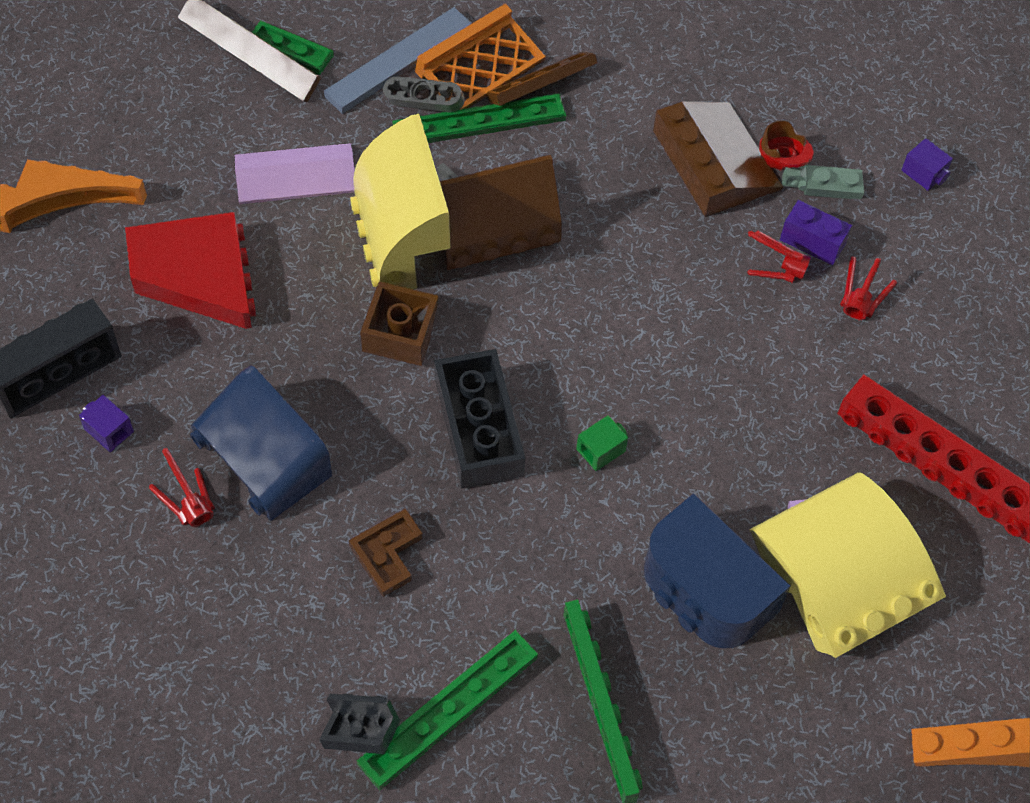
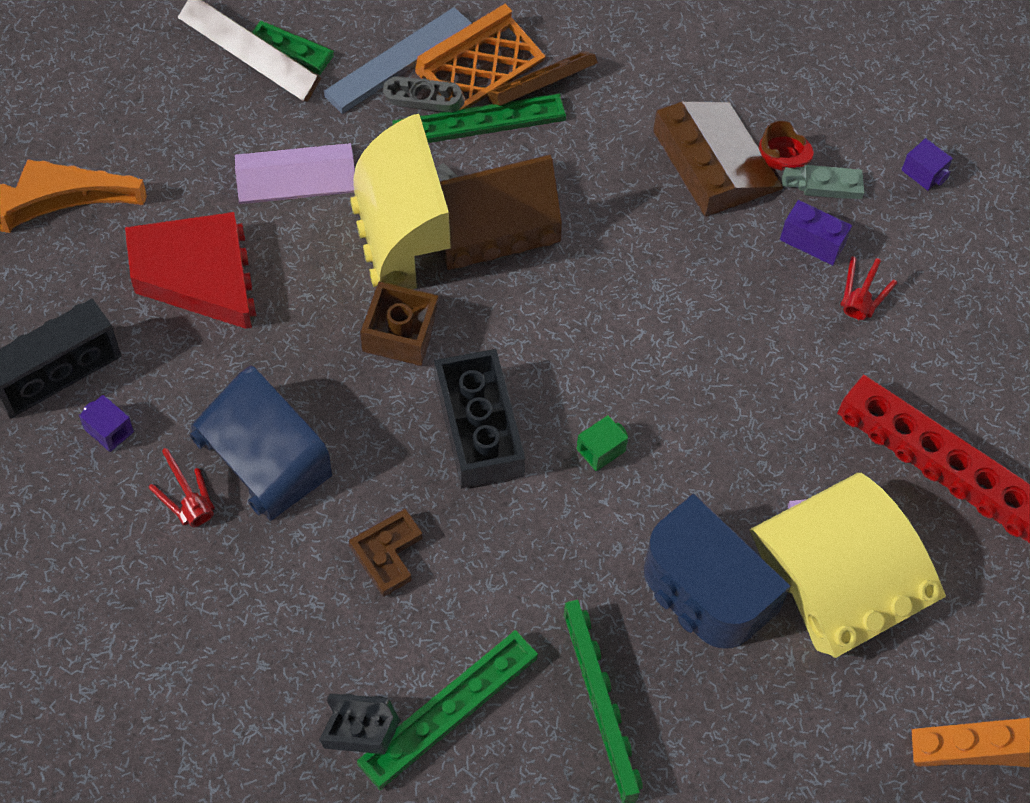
red plant [747,231,811,283] -> none

